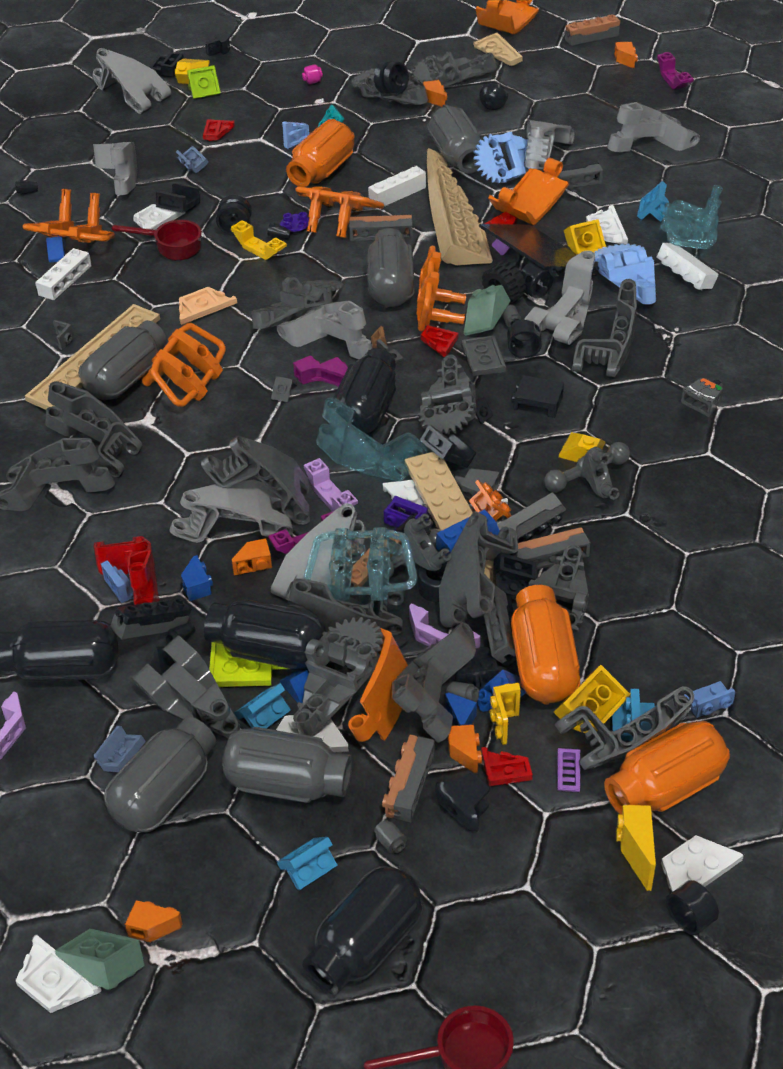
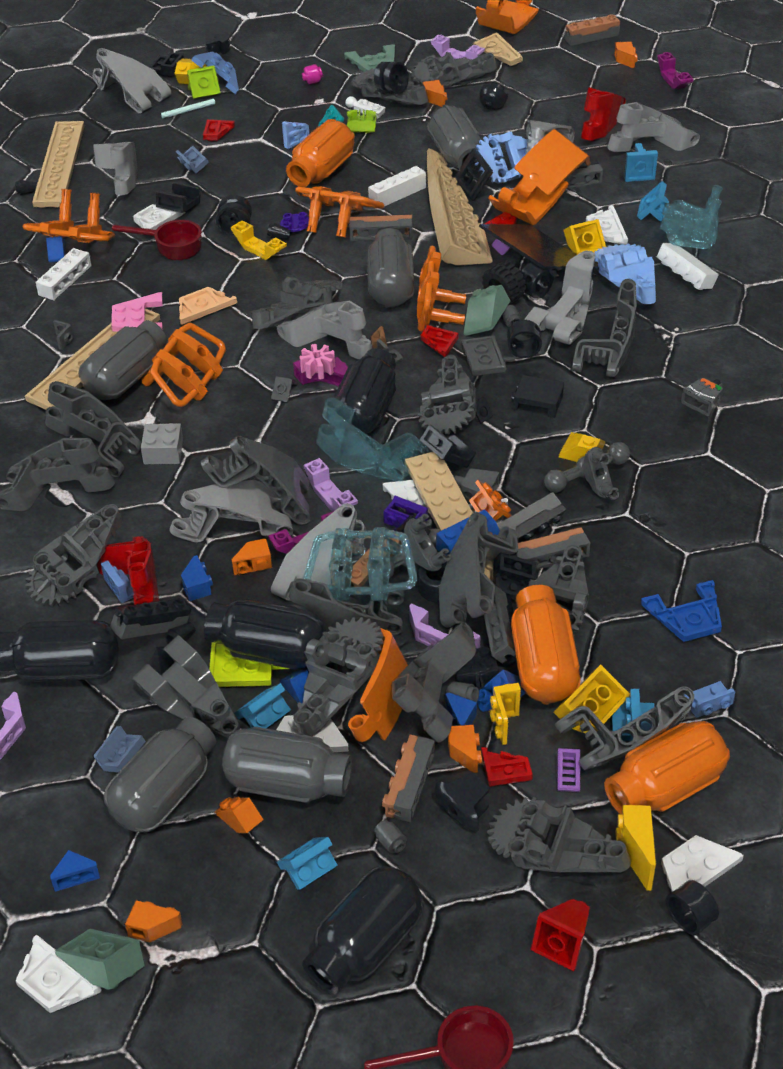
none -> dark grey connector [25,504,123,607]
none -> tan plate [32,121,84,208]
none -> blue slope [50,850,100,892]
none -> bright pink wing [112,292,163,332]
none -> light grey brick [141,423,183,464]
none -> light aqua bar [161,99,215,118]
none -> medium blue wing [191,51,239,94]
none -> orange slope [214,797,264,833]
none -> bright pink gear [300,344,335,379]
none -> sand green wing [344,44,395,72]
none -> white plate [346,96,385,119]
none -> lime hinge [347,110,377,133]
none -> lavender slope [431,35,485,59]
none -> black piece [455,148,493,201]
none -> dark grey connector [487,797,631,872]
none -> orange panel [514,129,591,200]
none -> red slope [531,899,590,971]
none -> red piece [581,87,626,140]
none -> dark azure bracket [624,143,658,182]
none -> blue wing [641,580,722,642]

